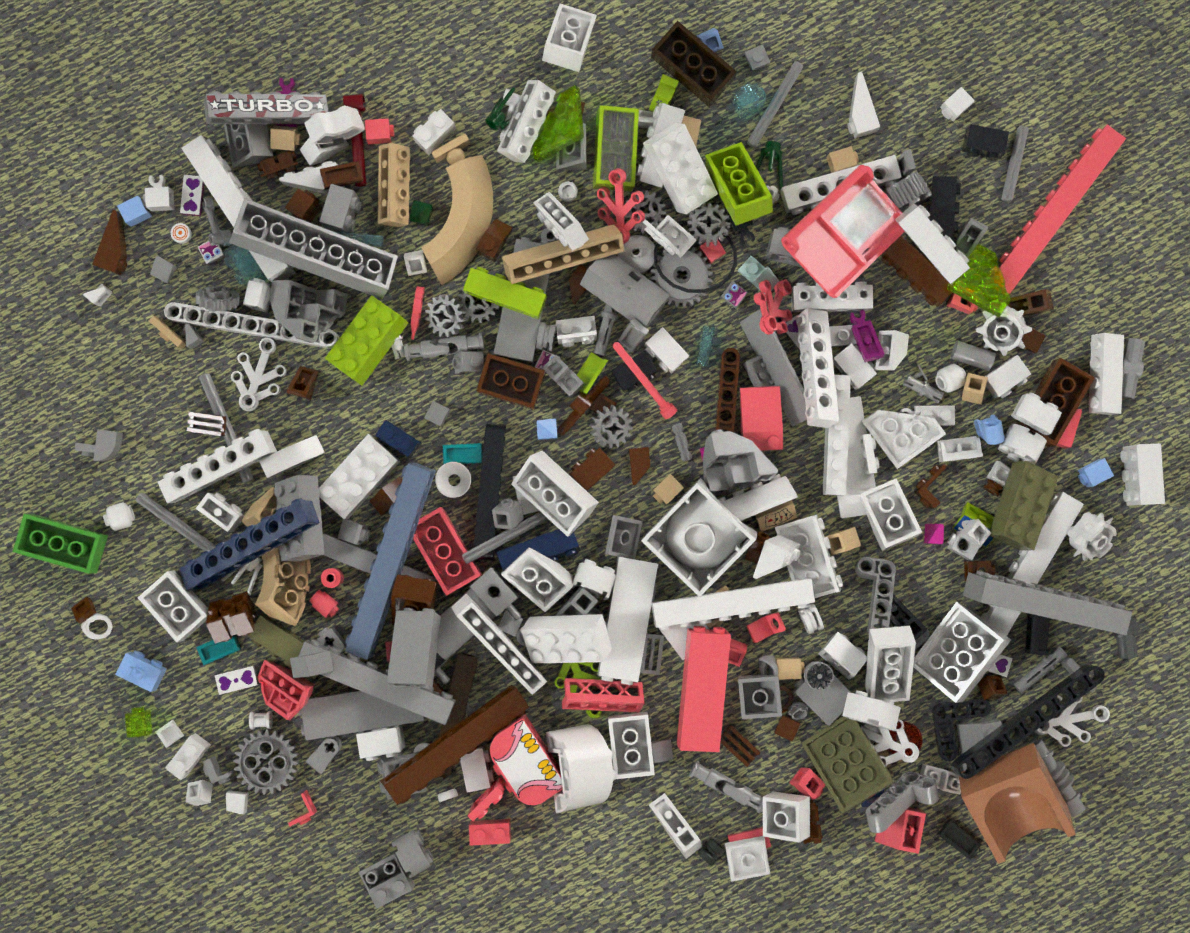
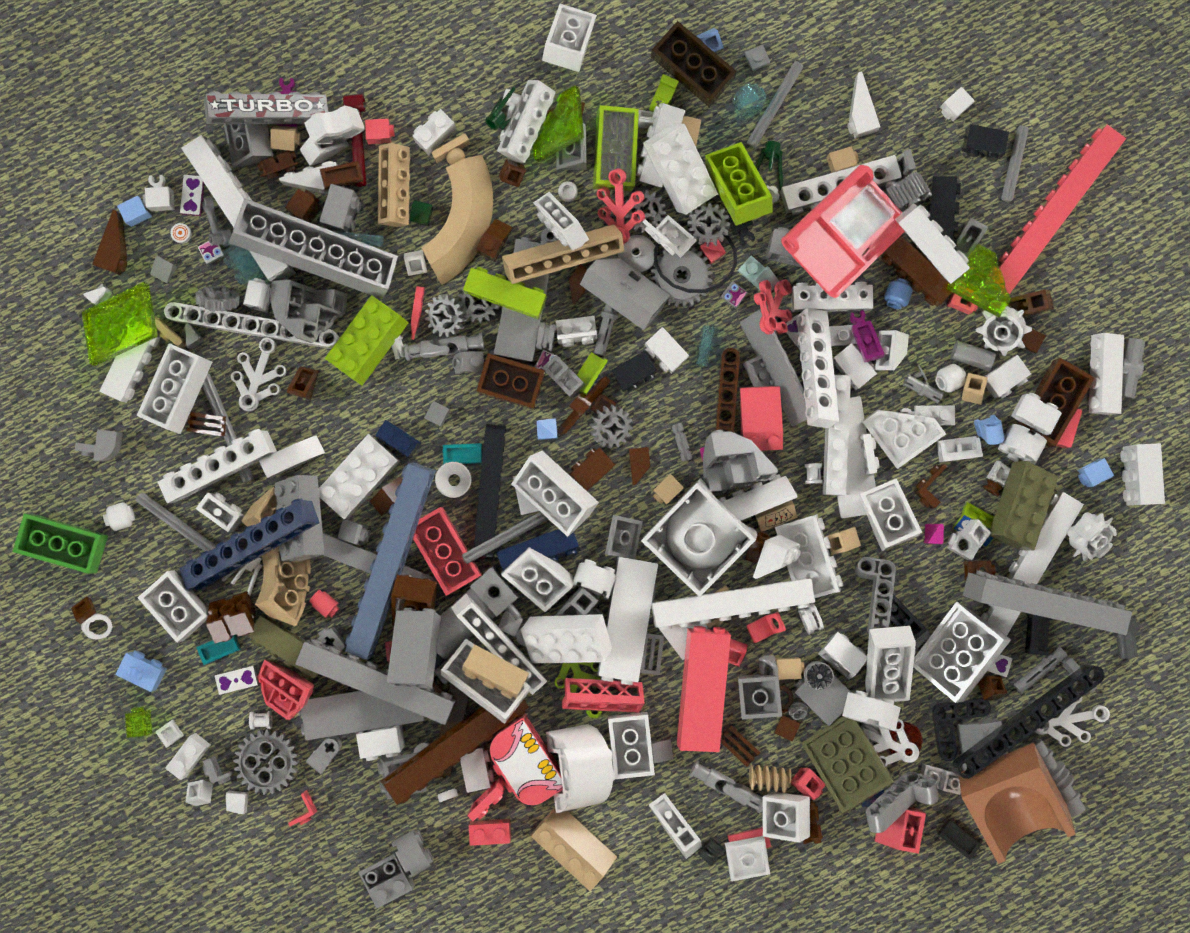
light grey slope [290,651,334,678] -> none
coral brick [321,568,344,588] -> none
light grey brick [492,499,524,529] -> none
coral piece [613,342,677,419] -> none
light grey tile [618,318,649,353] -> none
none -> clear neon green plate [82,282,158,366]
none -> white brick [99,320,160,403]
none -> white brick [137,343,212,434]
none -> brick [441,639,530,724]
none -> tan brick [462,645,529,699]
none -> reddish brown slope [499,159,527,188]
none -> tan slope [531,807,617,891]
none -> tan piece [749,764,791,793]
none -> white bush [805,463,823,484]
none -> medium blue head [884,279,913,309]

